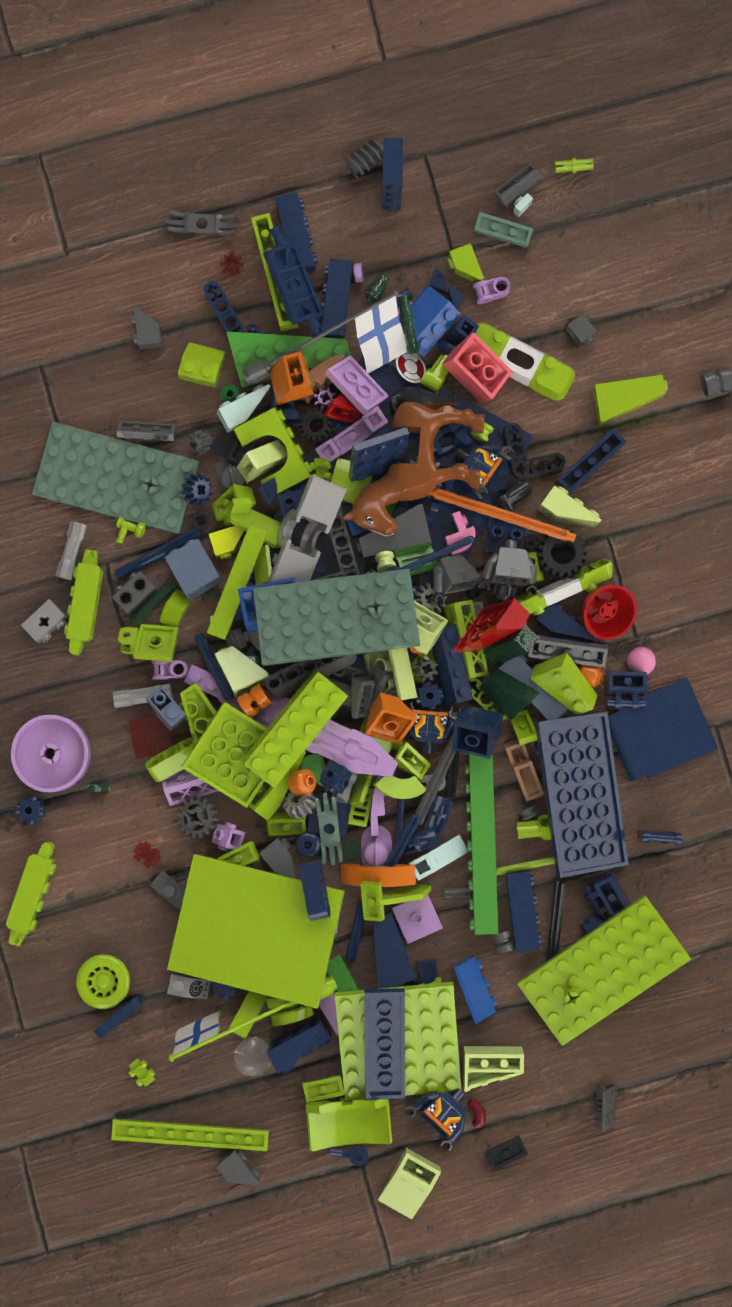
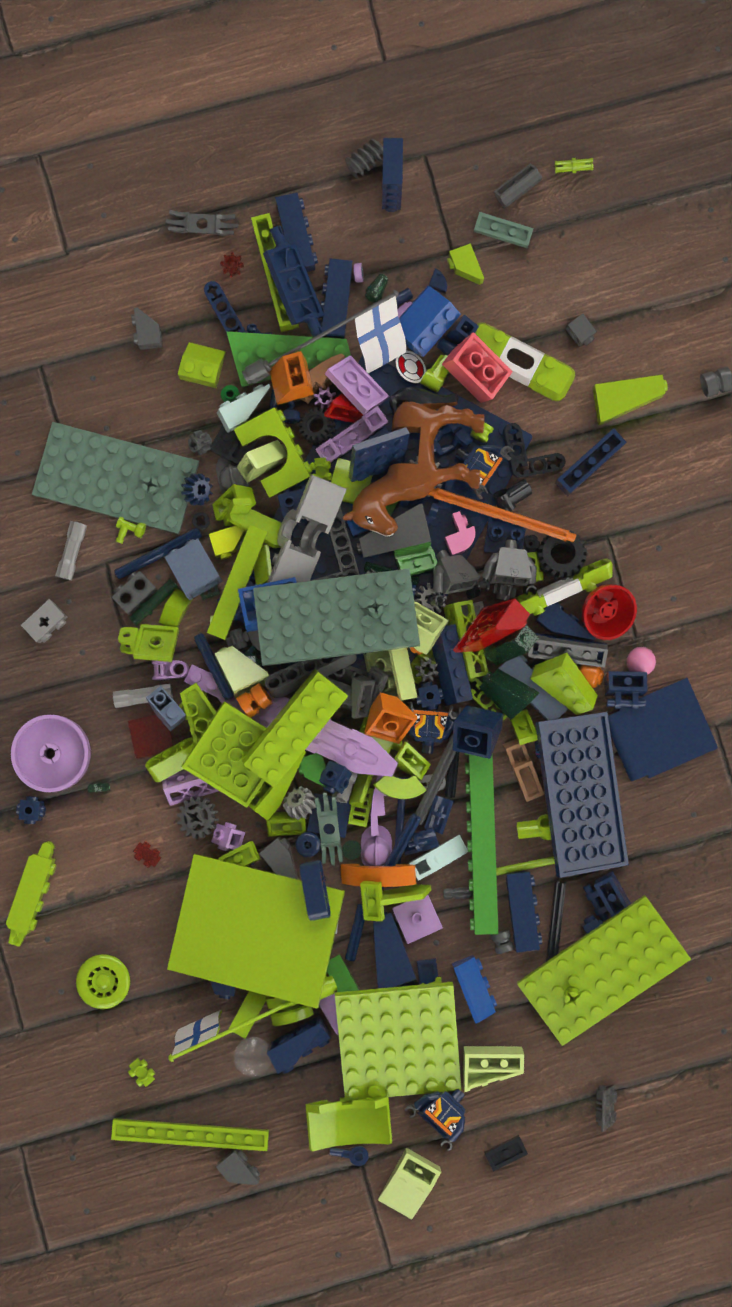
lime hinge [64,550,103,656] -> none
dark blue beam [94,995,144,1039] -> none
dark grey plate [117,420,176,441] -> none
dark grey tile [150,870,186,910] -> none
light grey slope [167,971,211,999] -> none
dark blue tile [258,477,278,504] -> none
orange head [287,769,316,795] -> none
lime plate [303,1074,345,1103] -> none
dark blue plate [364,988,405,1099] -> none
yellowish green wheel [375,551,396,572] -> none
dark blue piece [387,536,474,571] -> none
clear green pin [397,295,420,354] -> none
dark blue slope [447,286,464,309] -> none
dark red arm [467,1098,486,1129] -> none
lavender piece [472,277,510,304] -> none
light aqua plate [513,193,533,218] -> none
dark grey bush [518,805,538,821] -> none
yellowish green slope [537,486,601,527] -> none
dark blue plate [637,830,682,845] -> none

